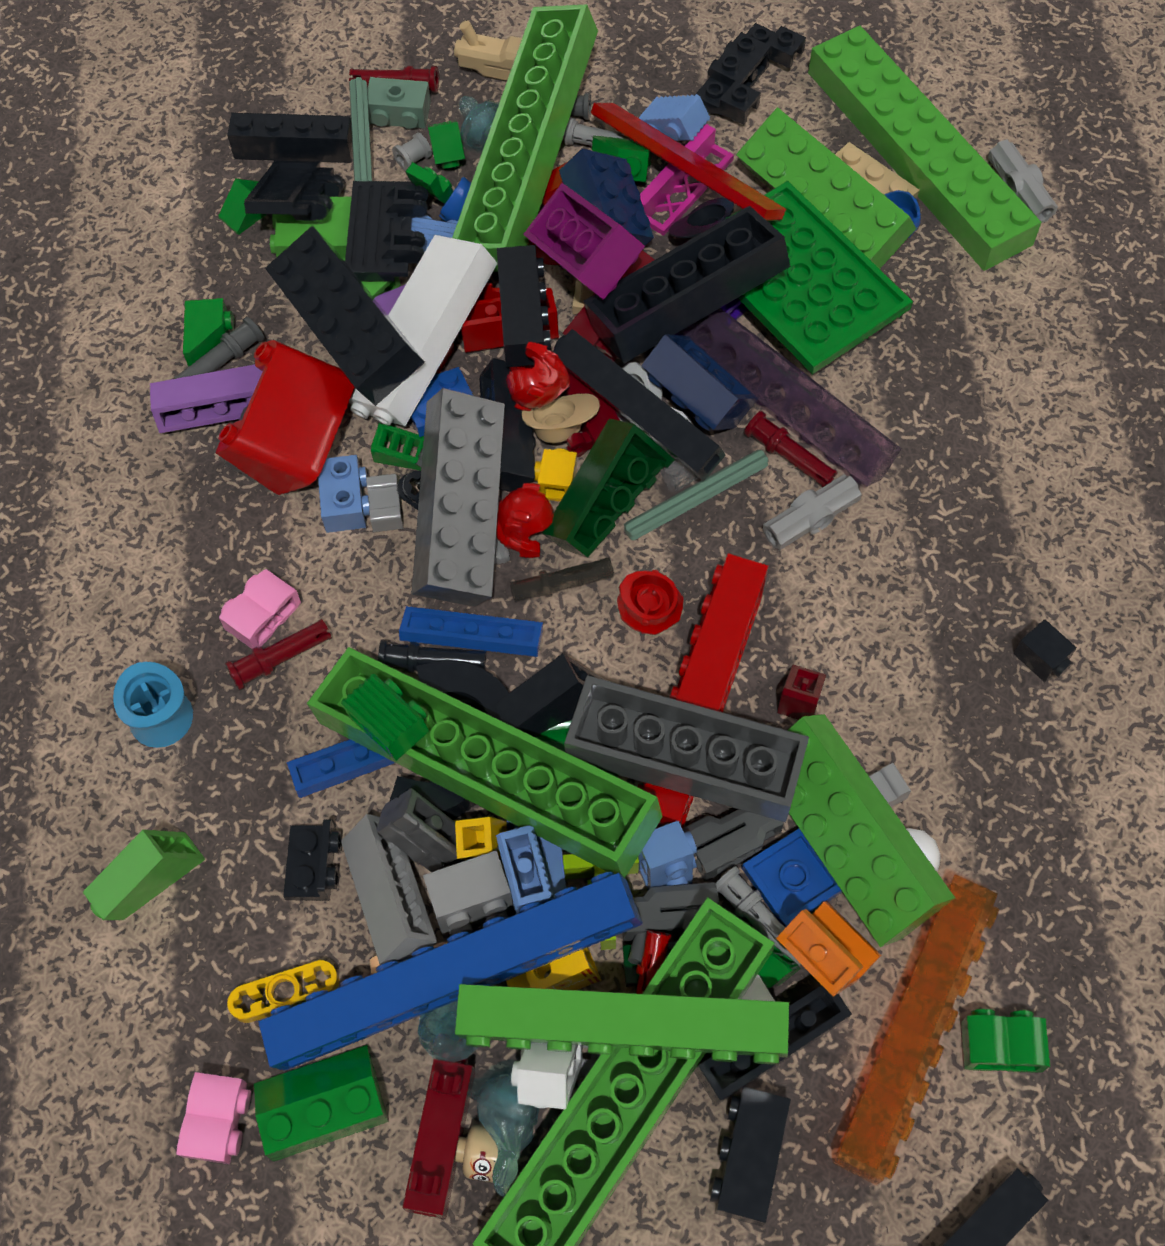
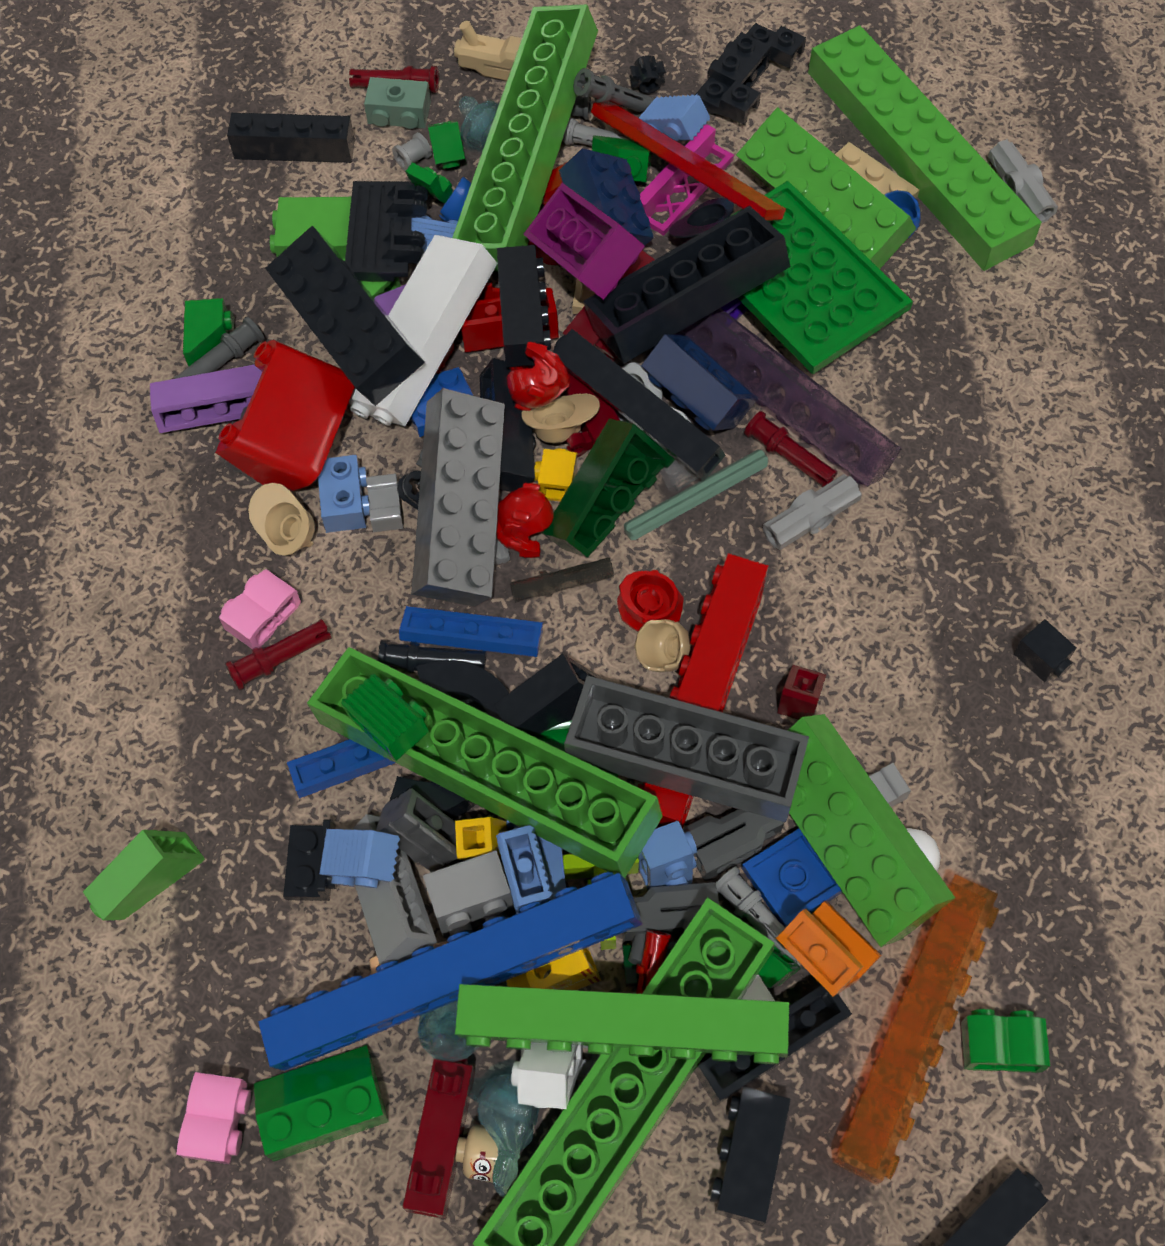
dark azure hat [113,662,193,748] -> none
green slope [218,178,267,235] -> none
yellow beam [227,960,339,1023] -> none
black hinge [244,161,346,221] -> none
sand green axle [349,77,372,181] -> none
green slope [371,423,424,471] -> none
none -> tan piece [248,483,315,556]
none -> medium blue brick [319,829,400,888]
none -> dark grey pin [573,68,654,113]
none -> black gear [629,55,666,93]
none -> tan hair [635,619,691,672]

